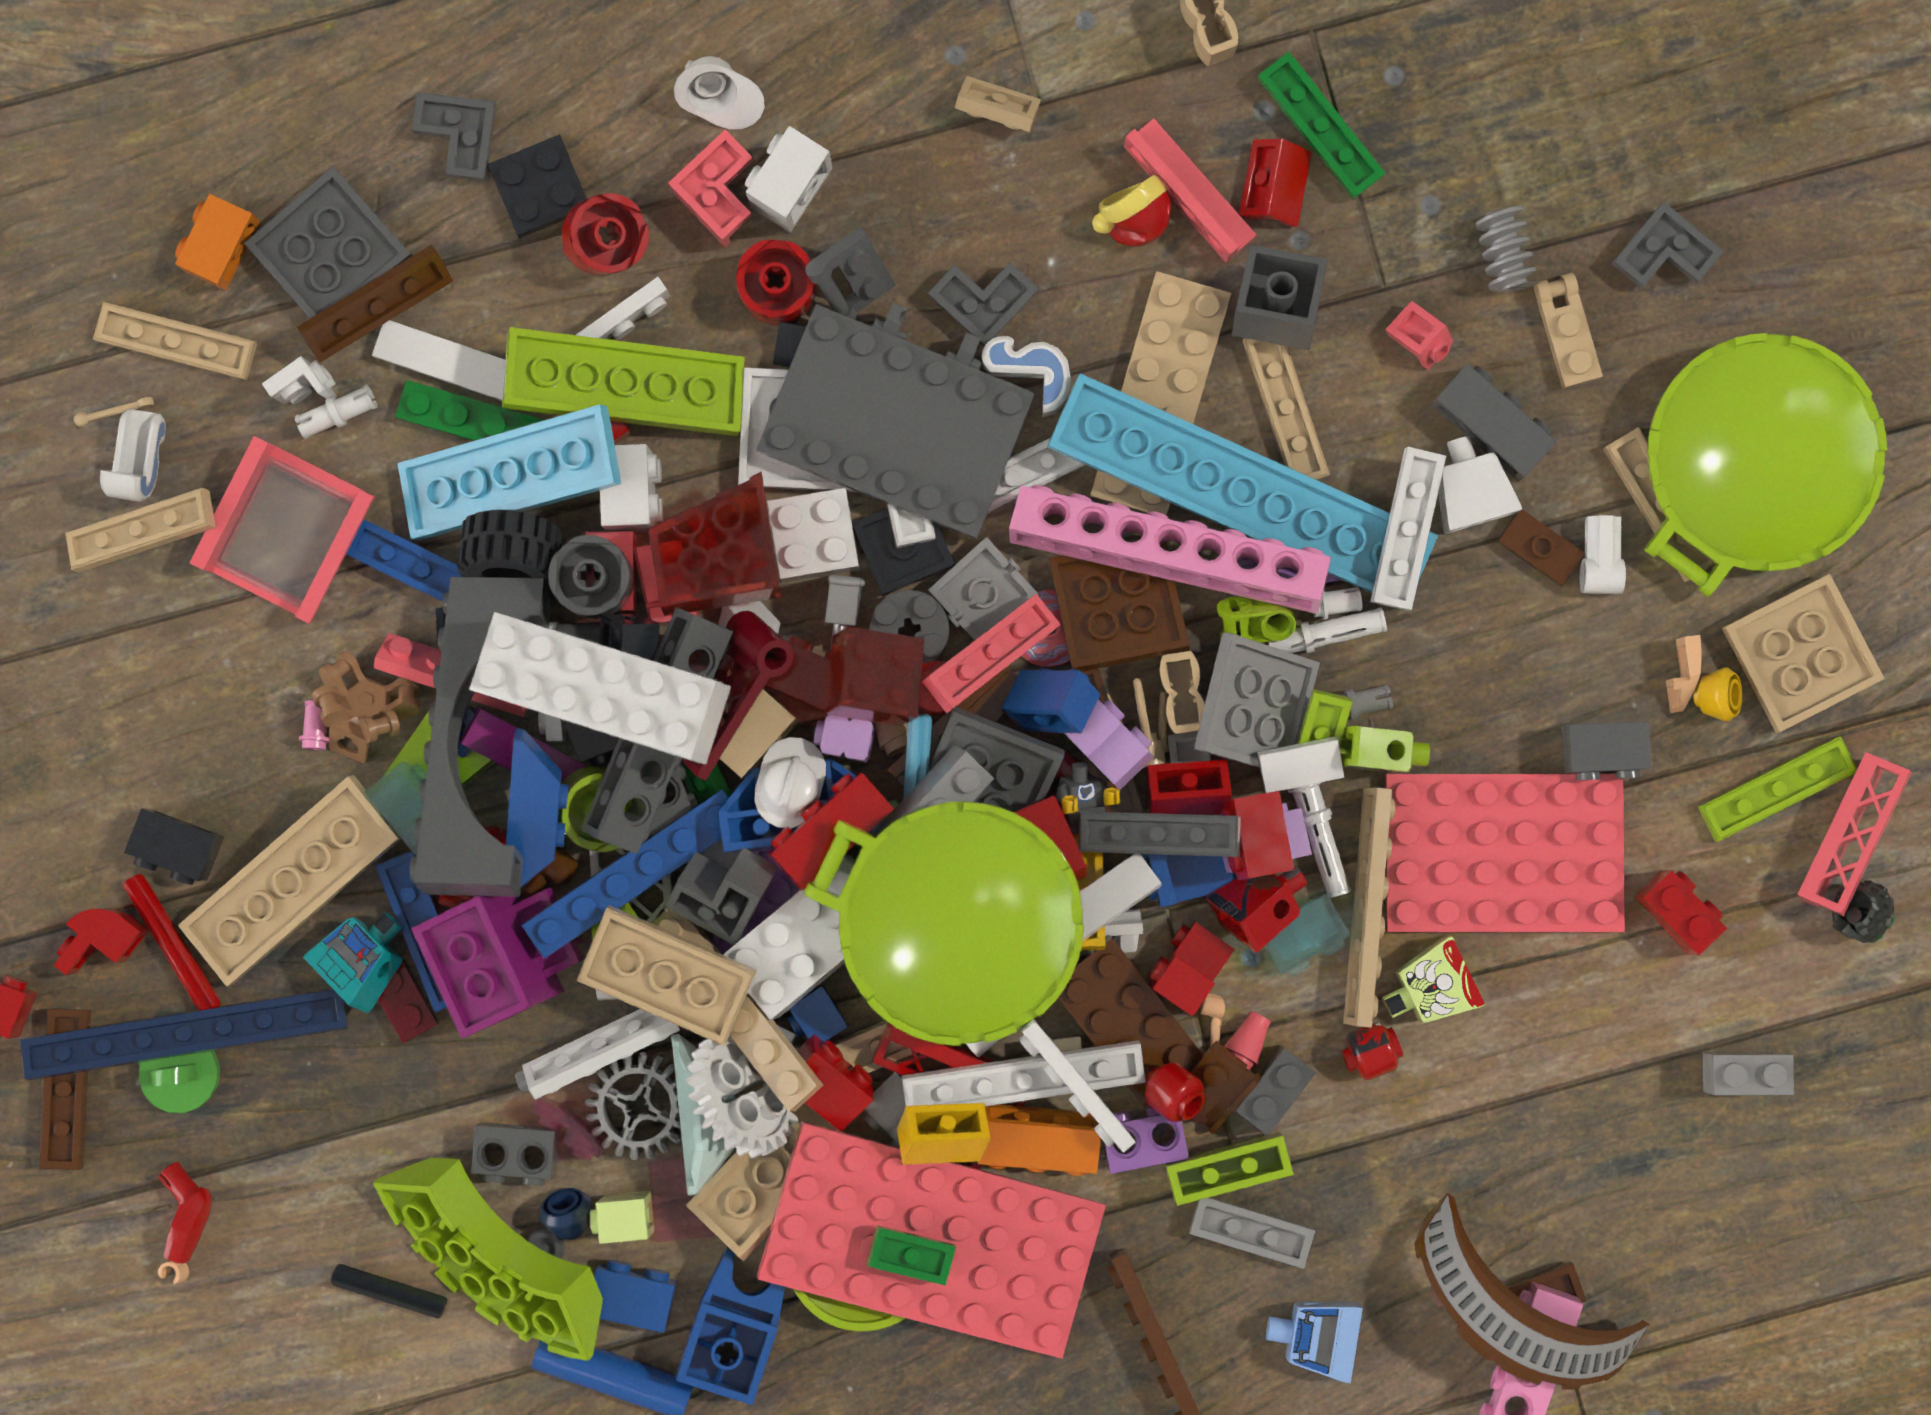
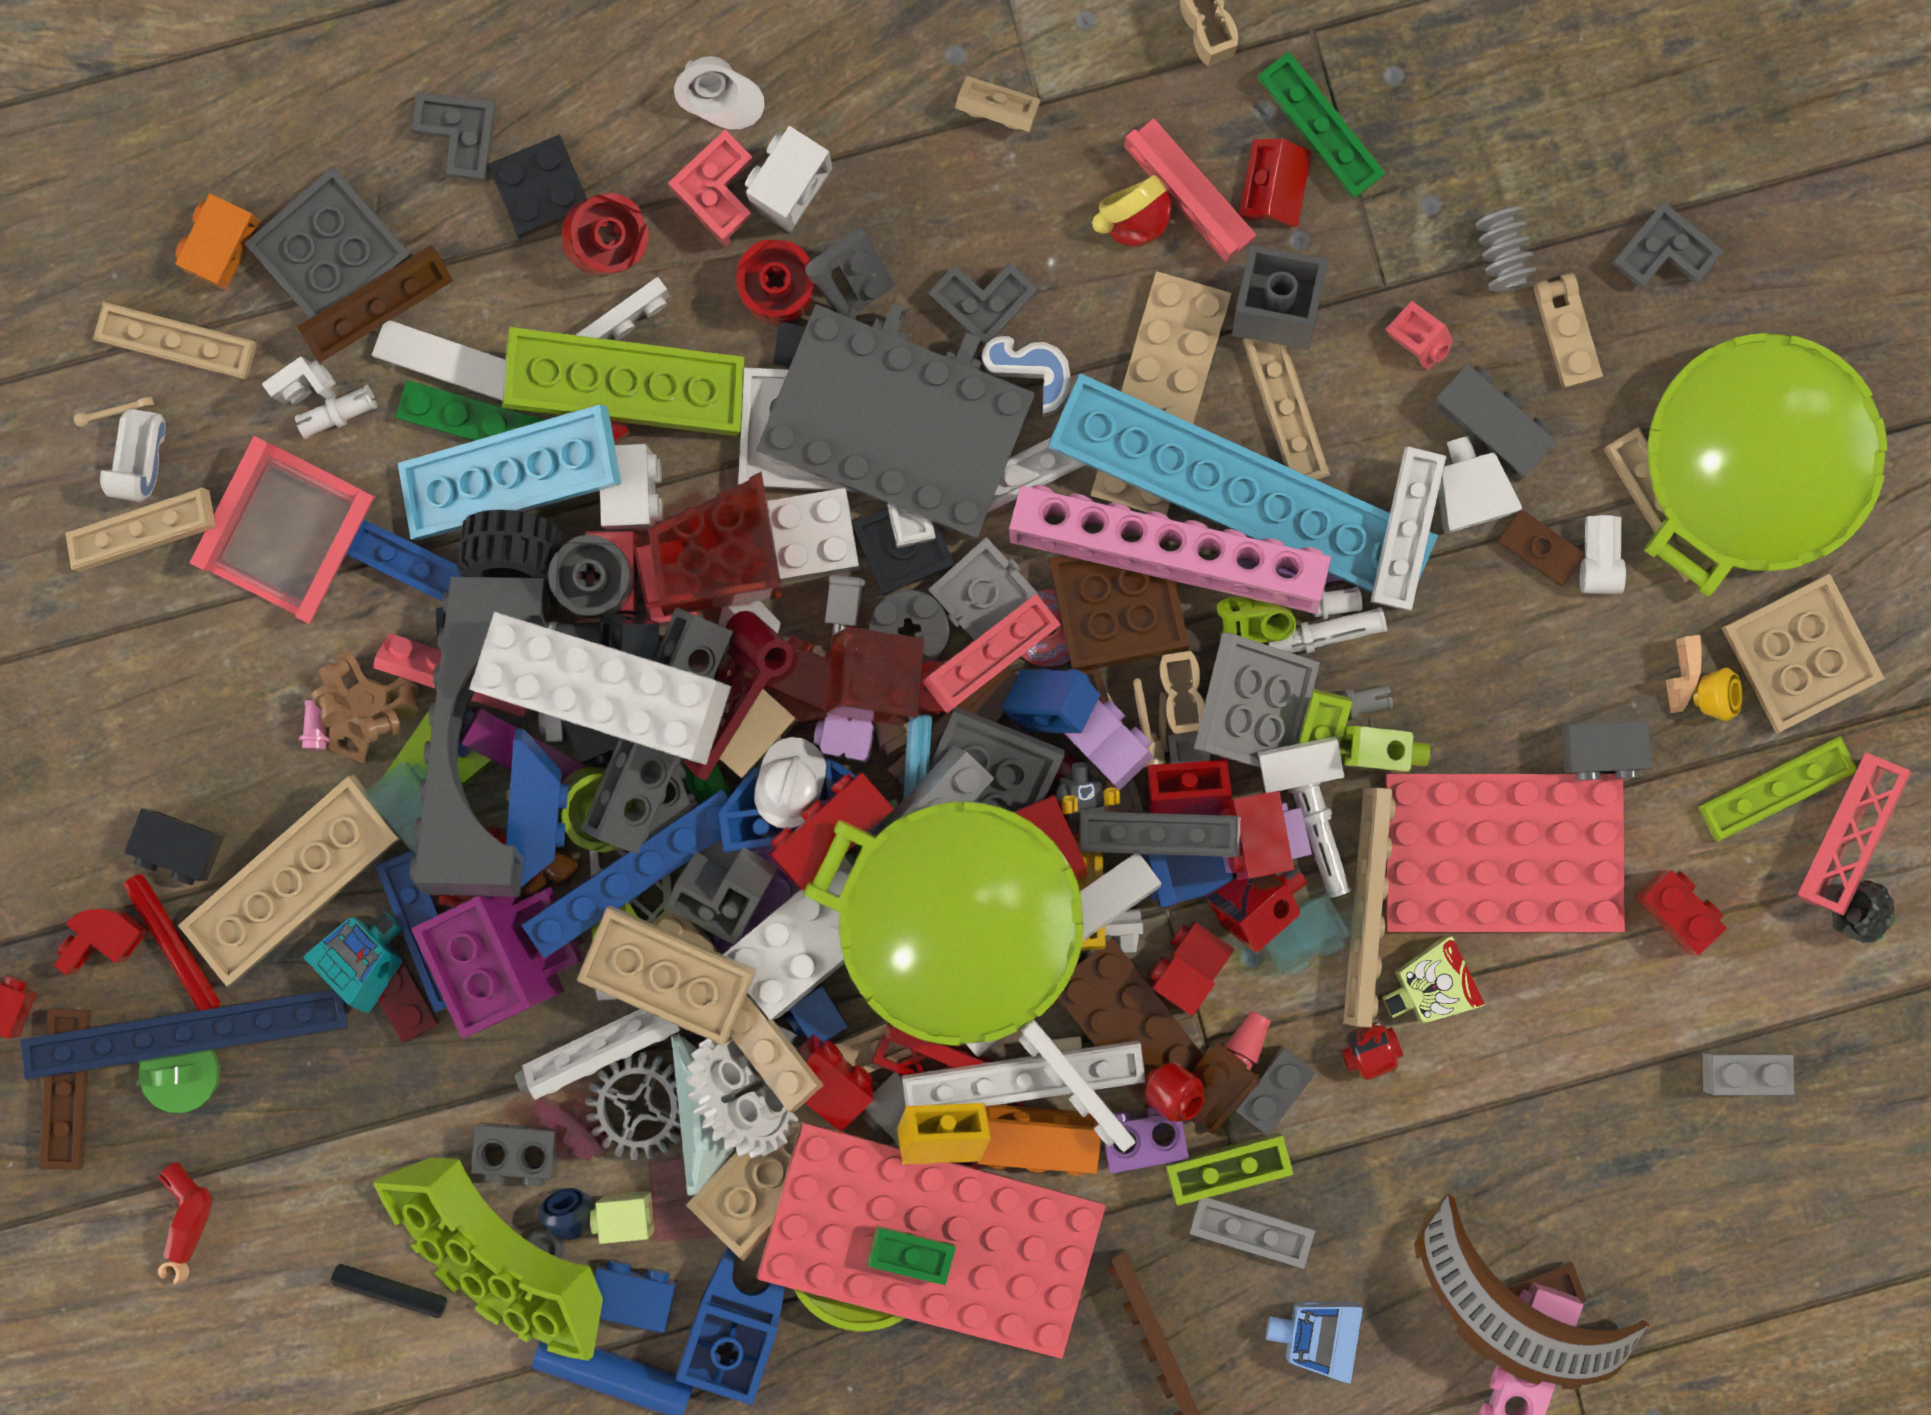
light nougat hand [1201,993,1225,1047] -> none

